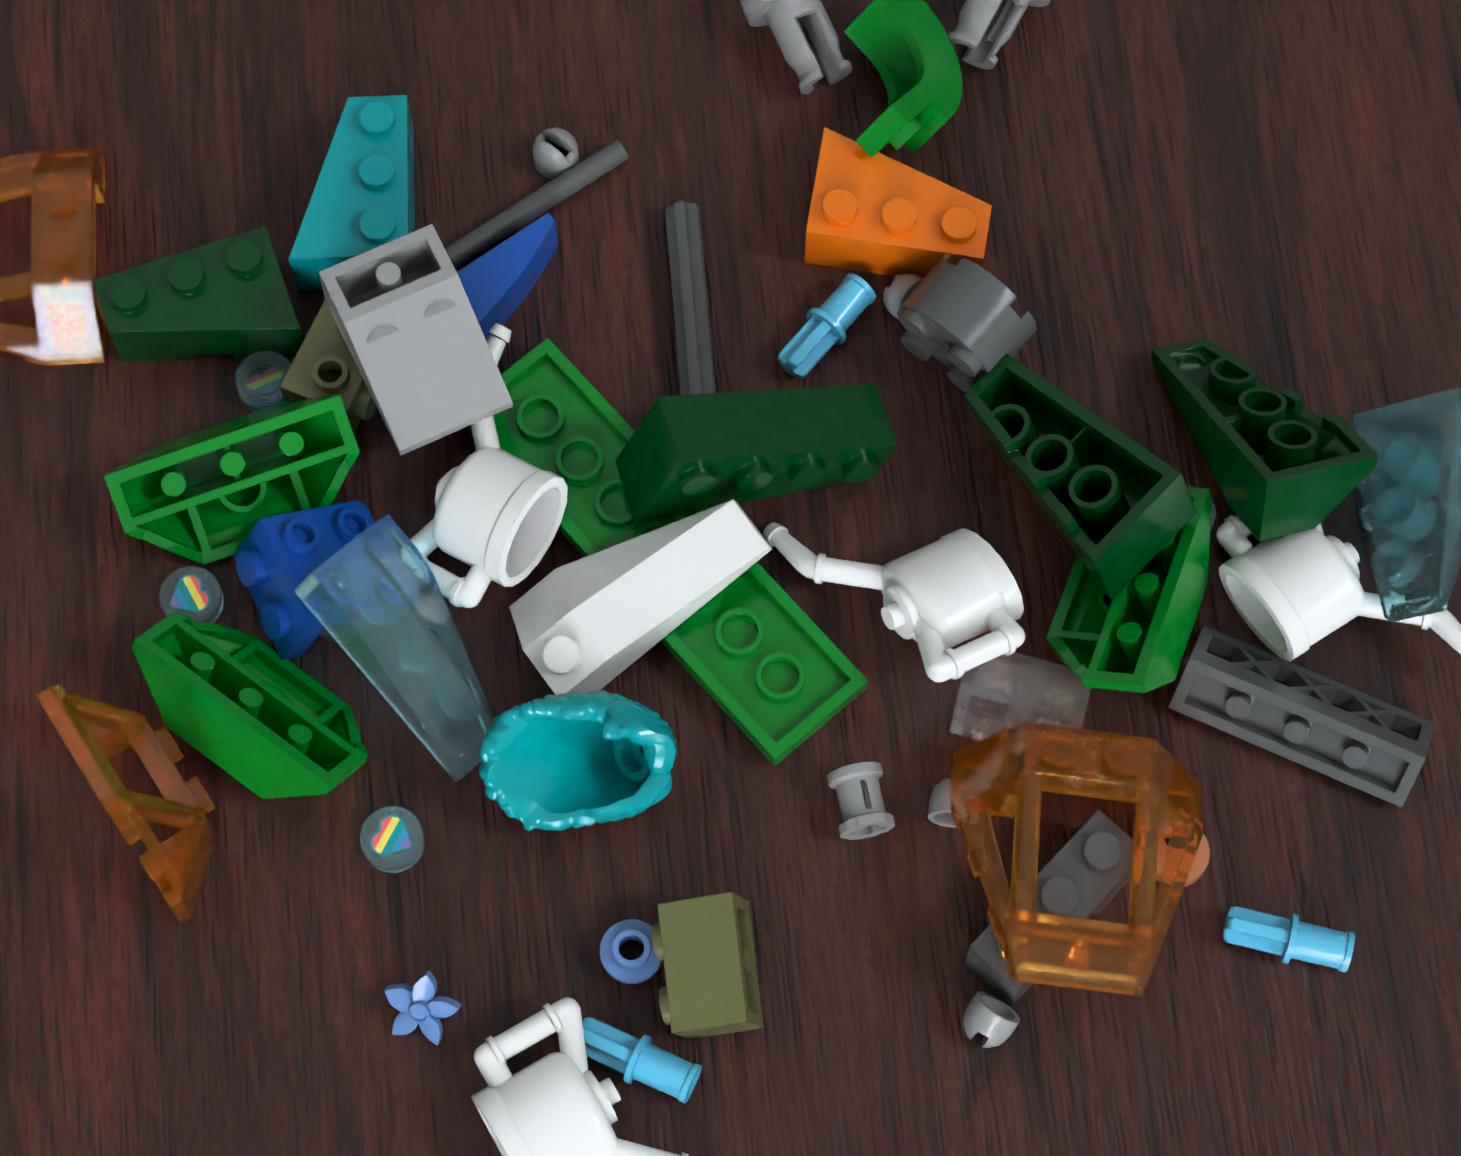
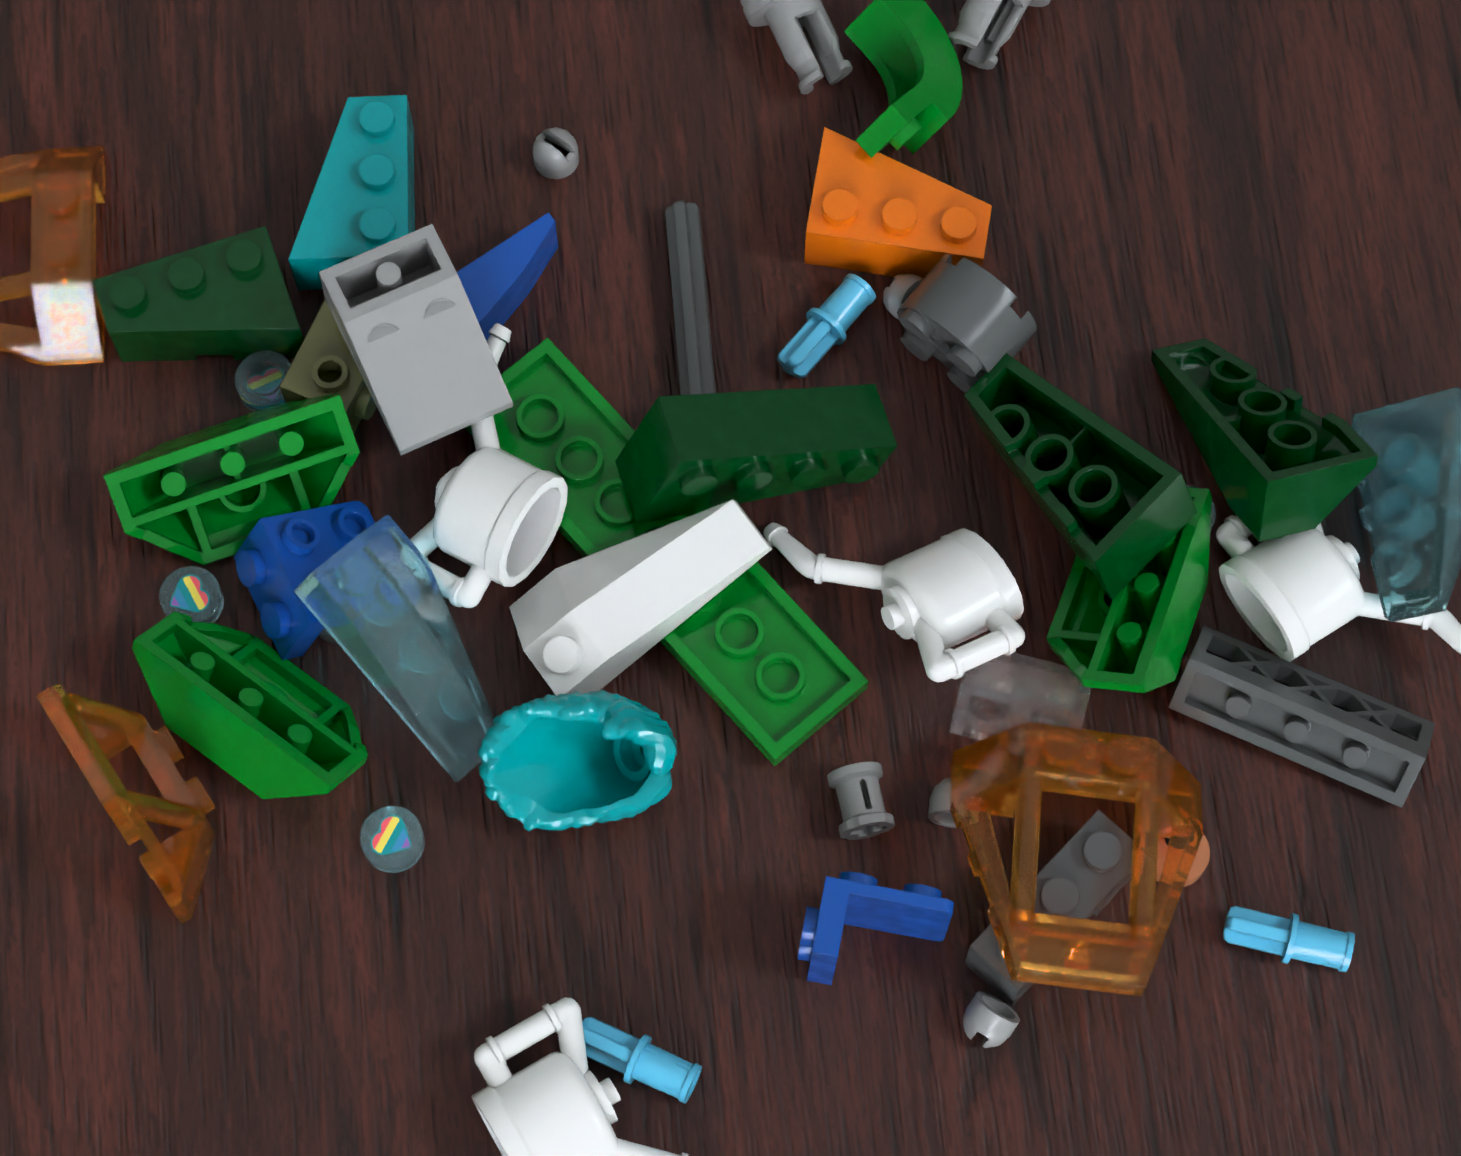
medium blue plant [384,970,462,1046] -> none
dark grey bar [445,140,629,269] -> none
medium blue plate [600,919,662,984] -> none
olive brick [652,892,764,1039] -> none
none -> blue bracket [797,872,954,985]

